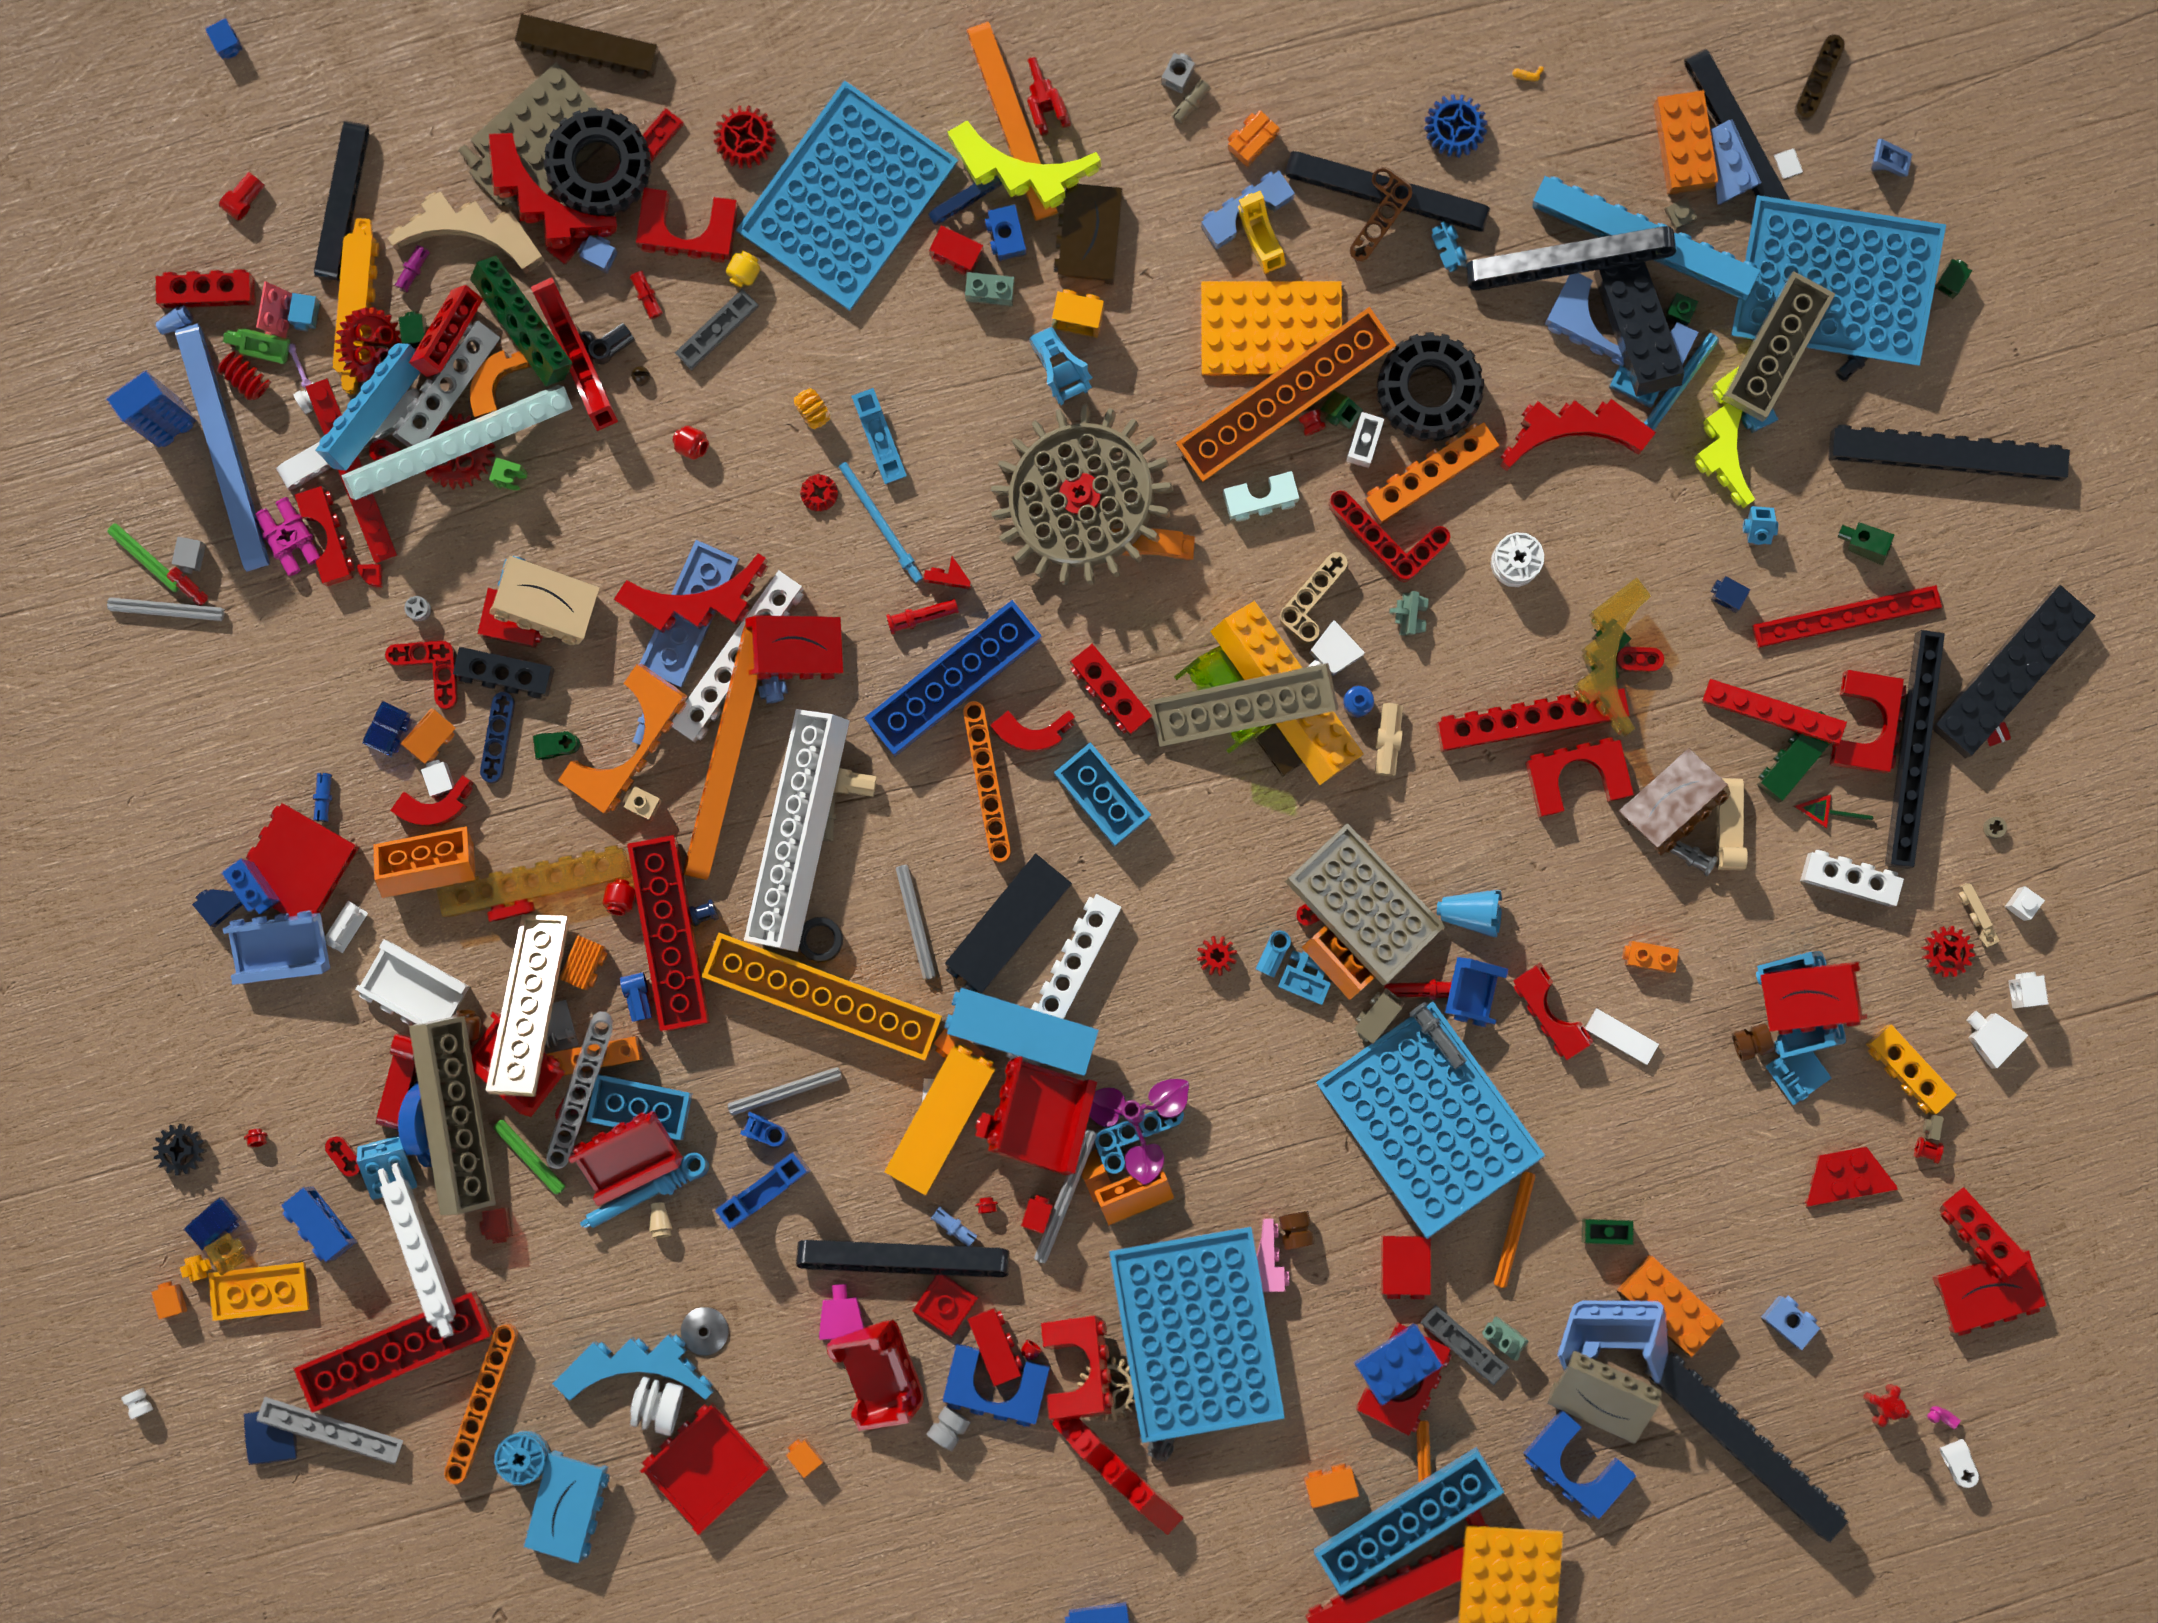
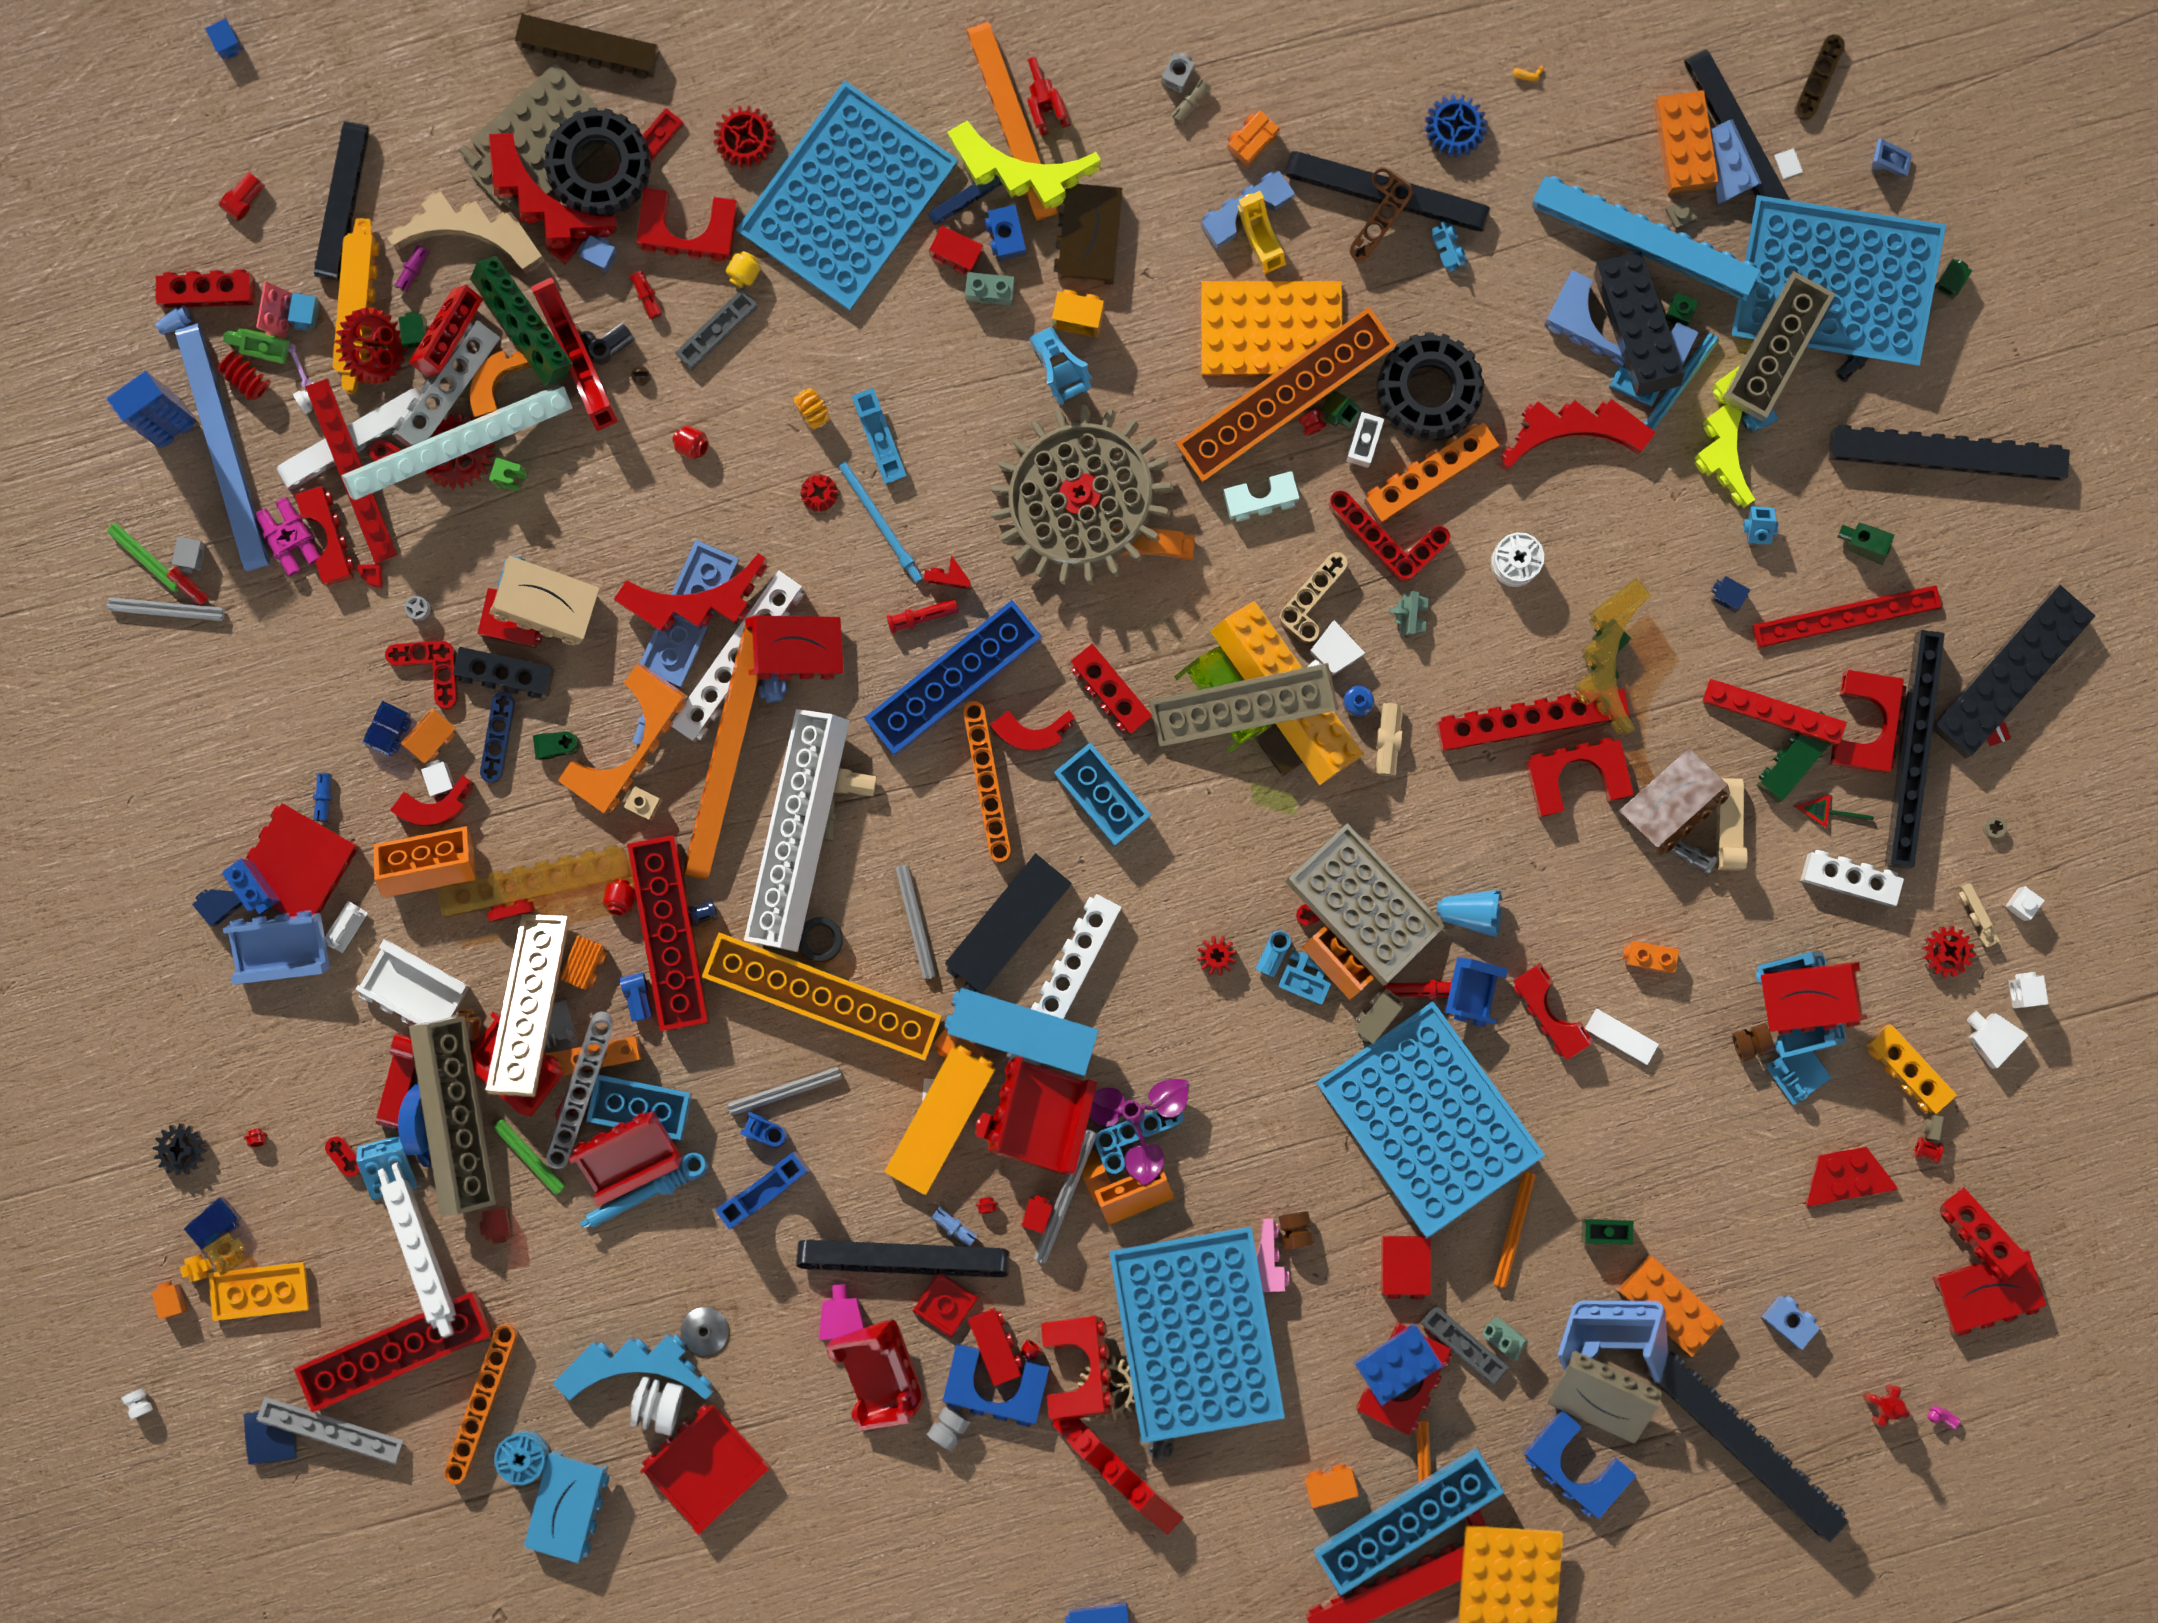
blue brick [281,1186,358,1262] -> none
dark azure brick [315,343,421,471] -> none
tan cone [649,1202,673,1239] -> none
orange brick [786,1439,824,1478] -> none
dark grey pin [1409,1002,1467,1070] -> none
beam [1466,226,1676,291] -> none
red plate [1616,647,1664,672] -> none
white piece [1940,1439,1979,1488] -> none

